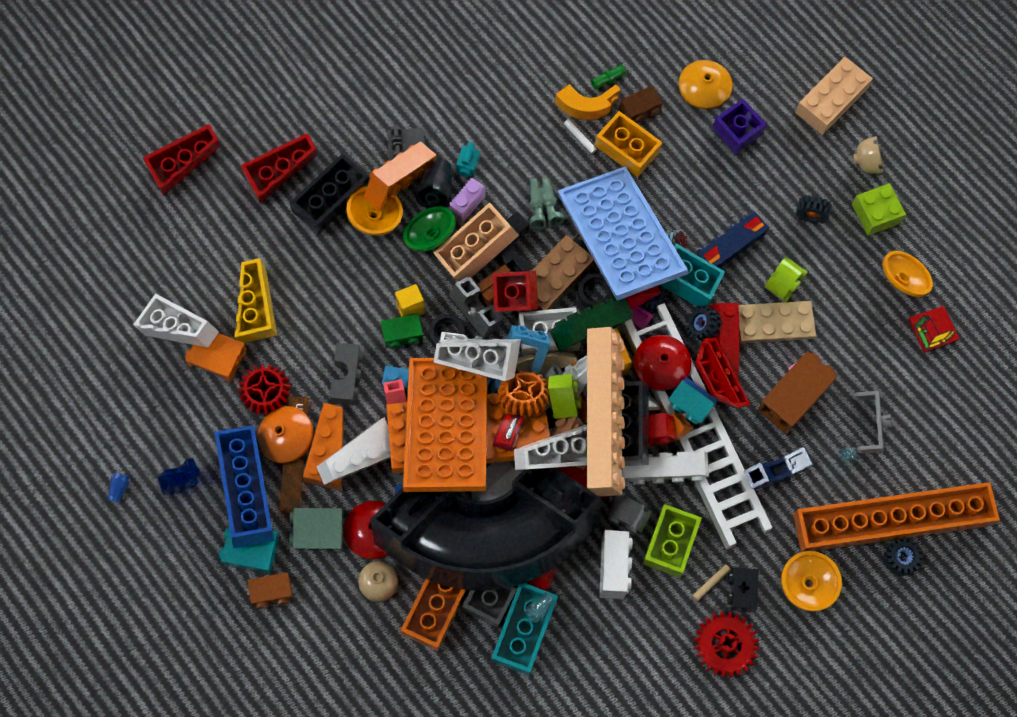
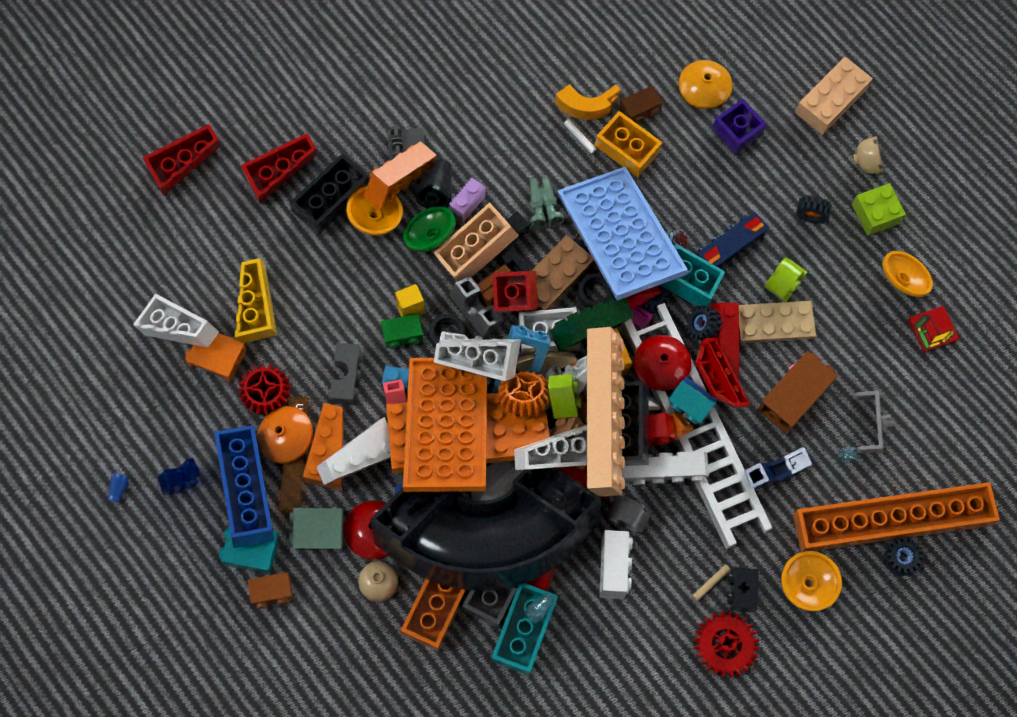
teal brick [456,142,480,178] -> none
slope [493,413,525,451] -> none
green pin [591,64,627,90] -> none
lime brick [642,504,702,578] -> none

